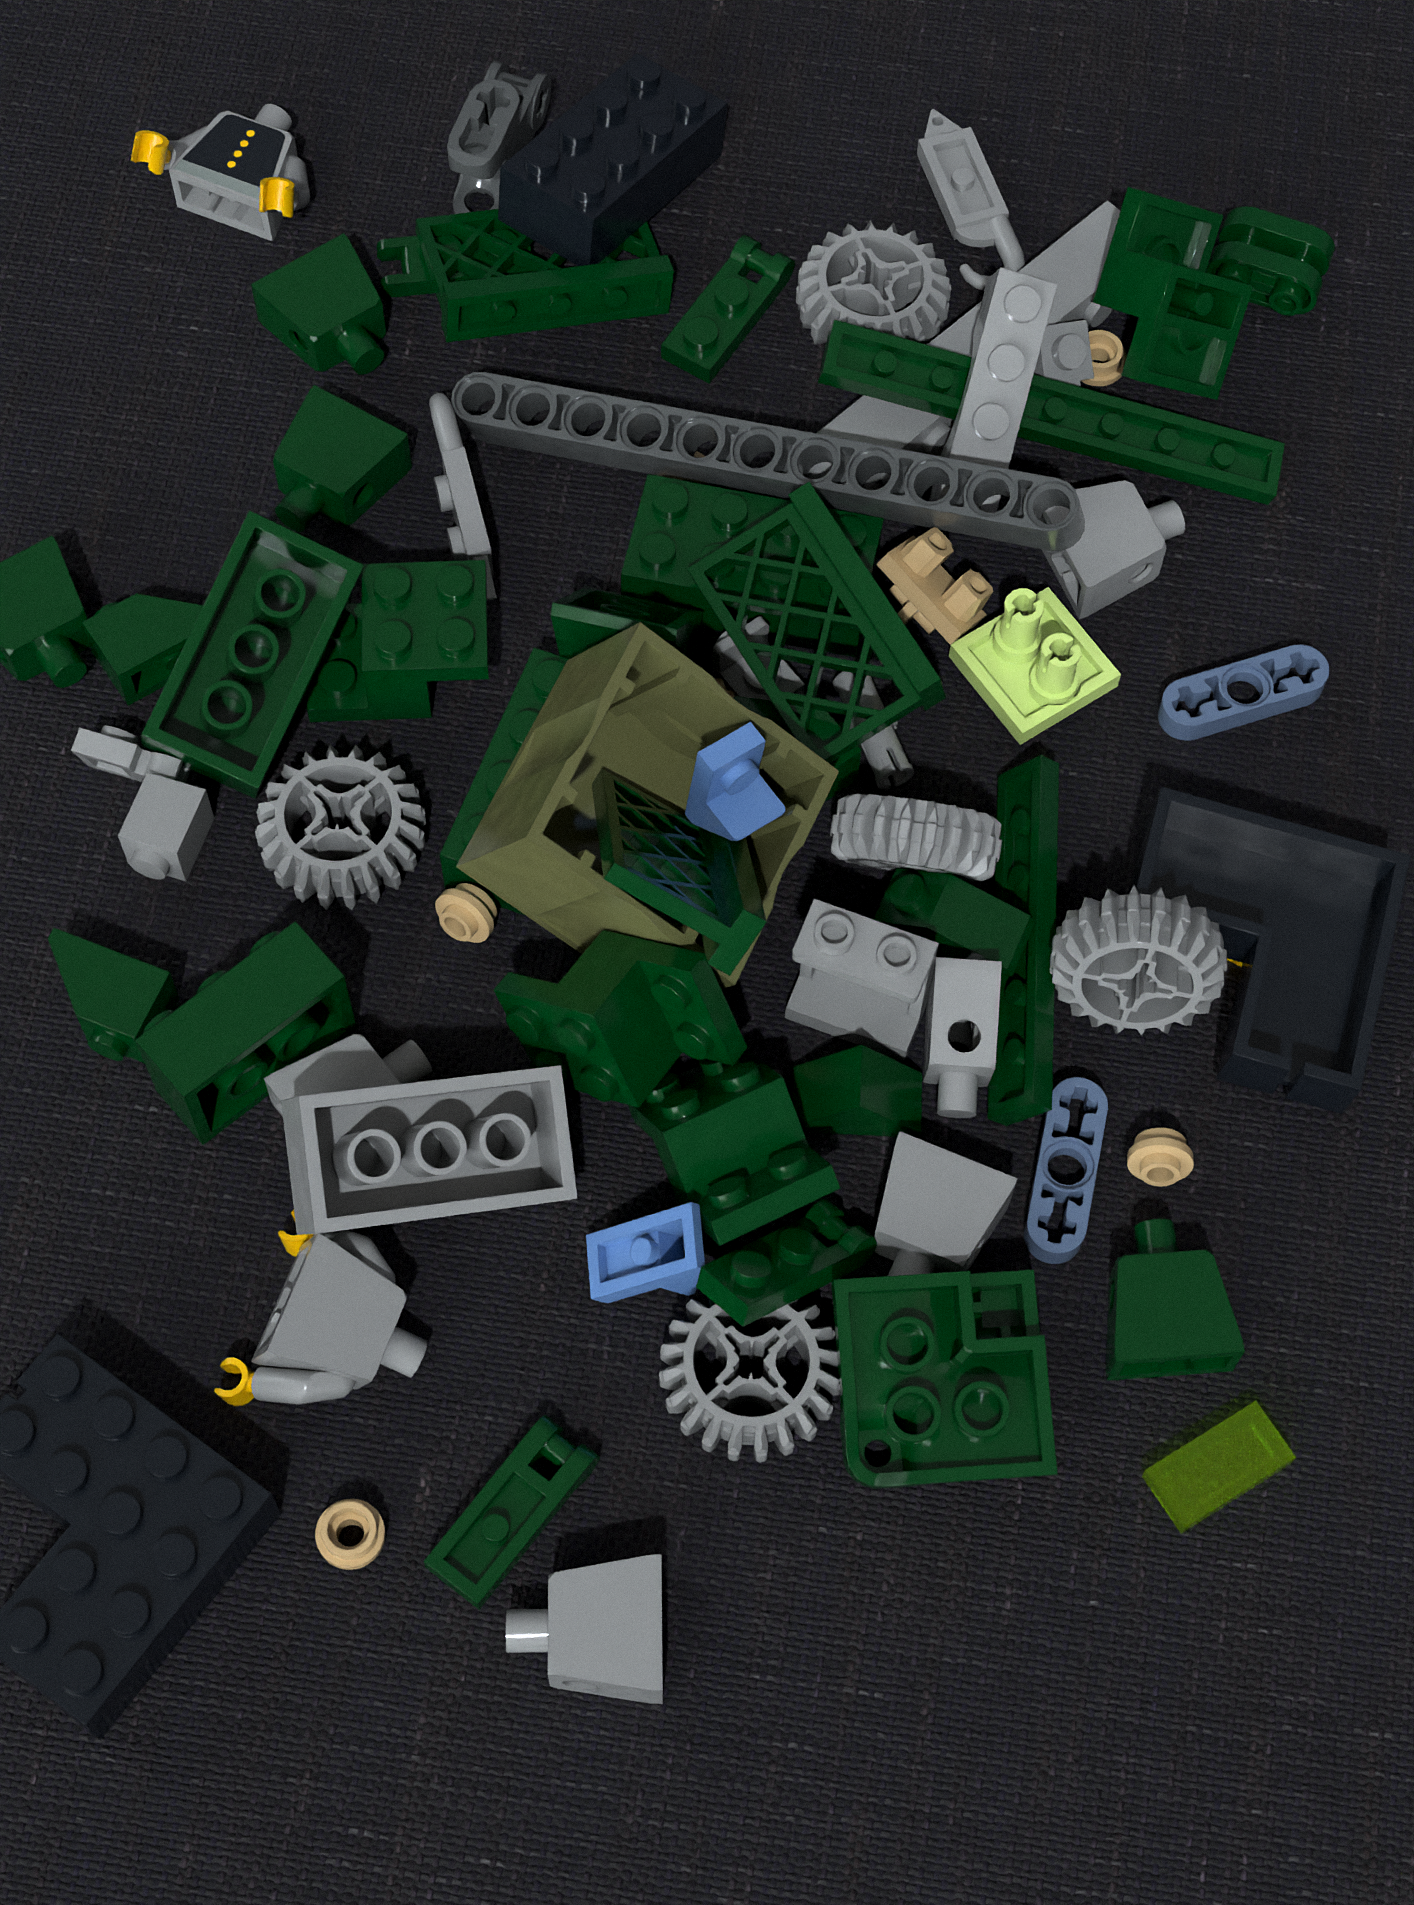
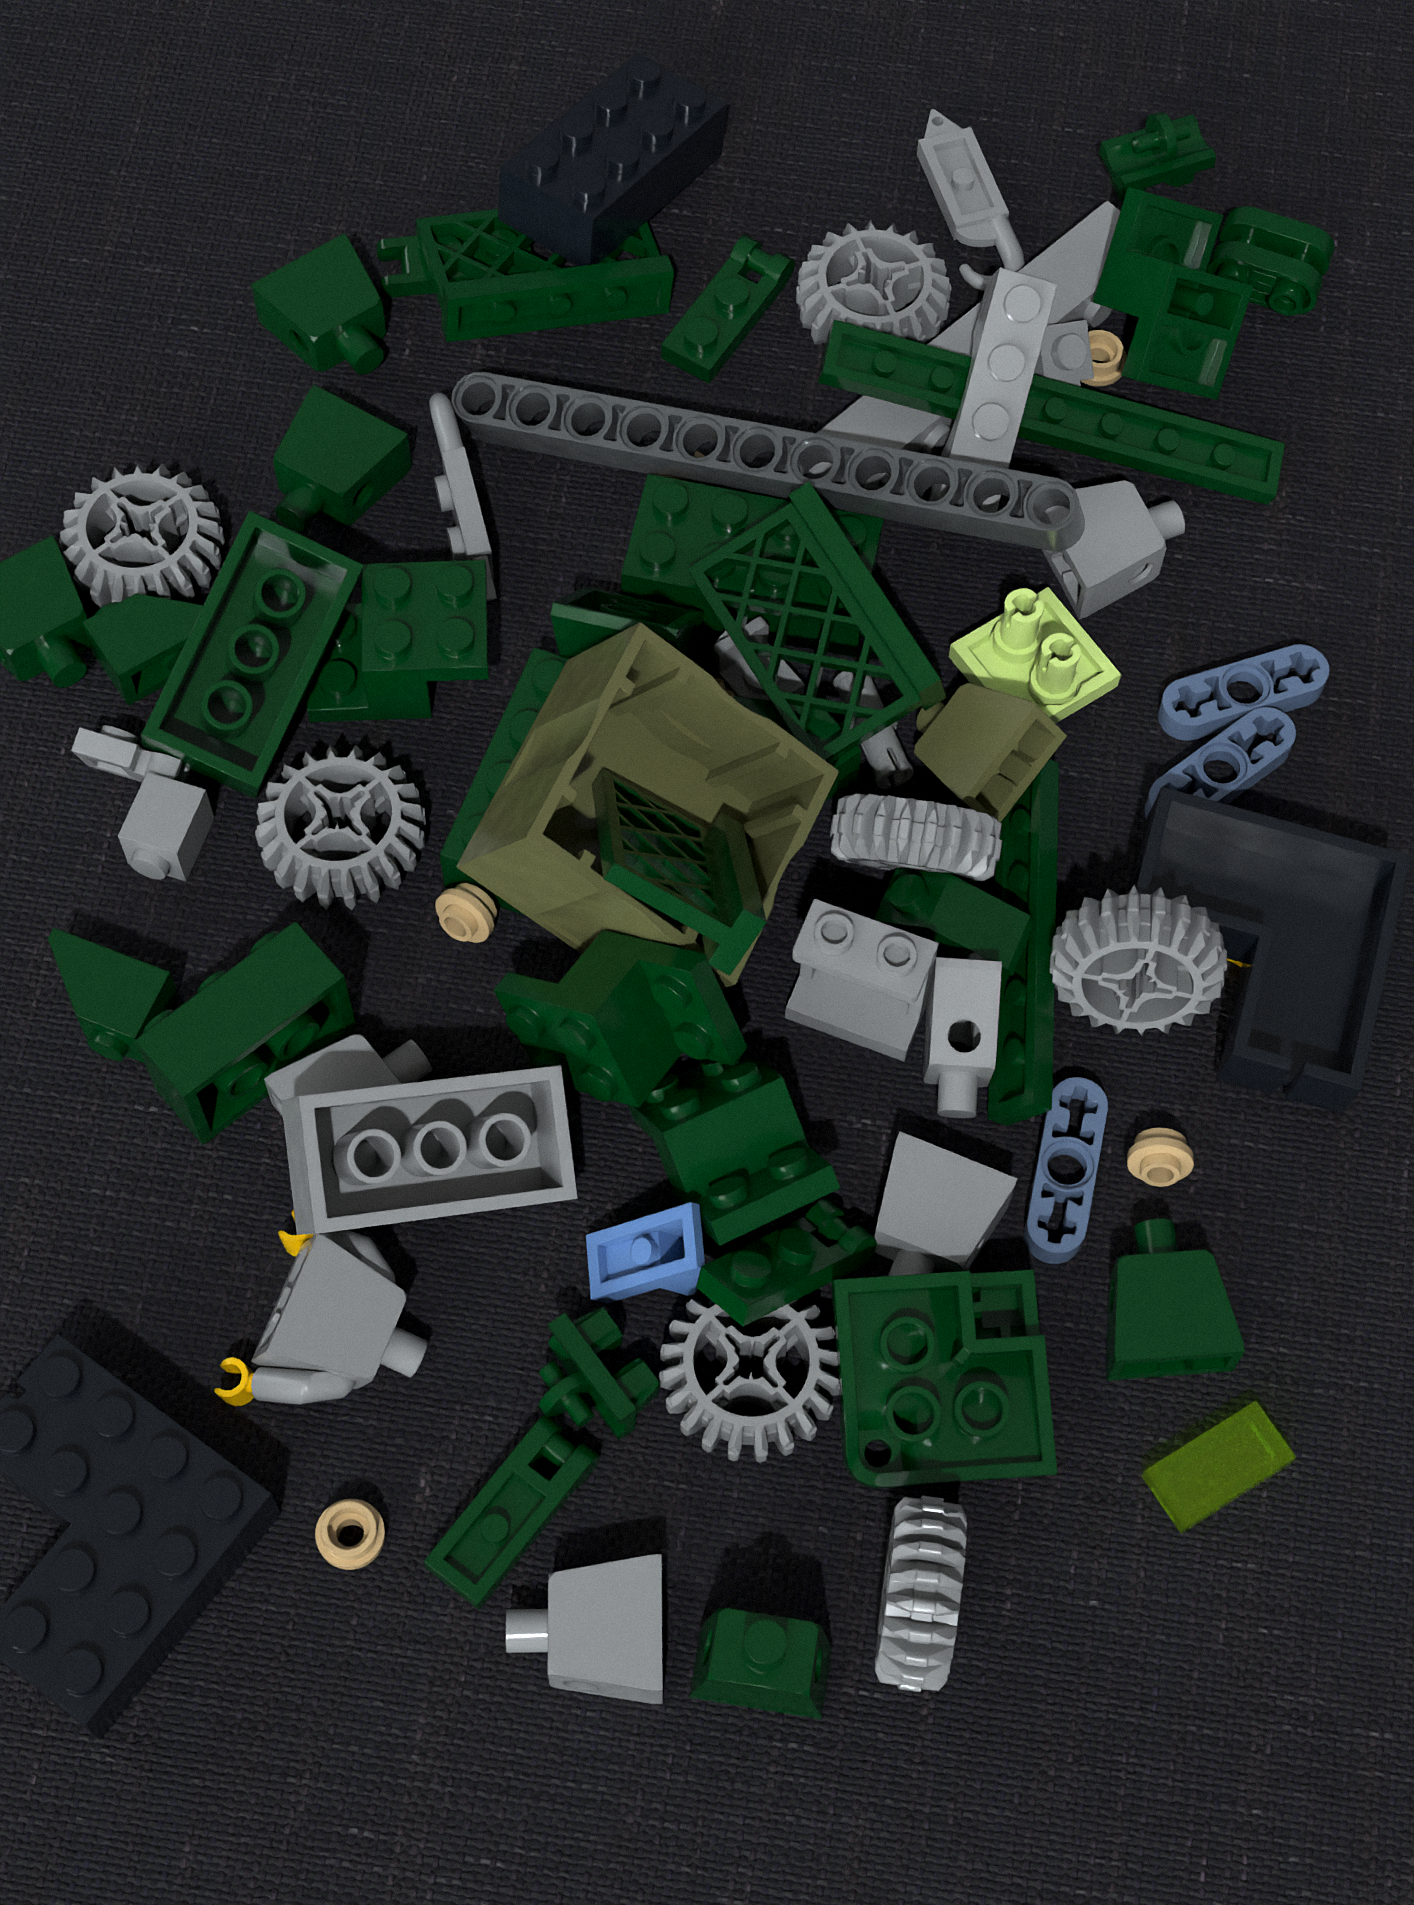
torso [130,104,310,241] -> none
dark grey piece [447,60,552,214] -> none
medium blue slope [685,722,786,841] -> none
dark green slope [792,1045,922,1138] -> none
tan hips [876,527,993,645] -> none
none -> light grey gear [59,462,225,609]
none -> dark green hips [538,1307,660,1441]
none -> dark green torso [689,1608,832,1720]
none -> light grey gear [875,1495,967,1692]
none -> olive torso [914,683,1067,823]
none -> dark green hips [1099,111,1216,202]
none -> sand blue beam [1144,707,1296,820]

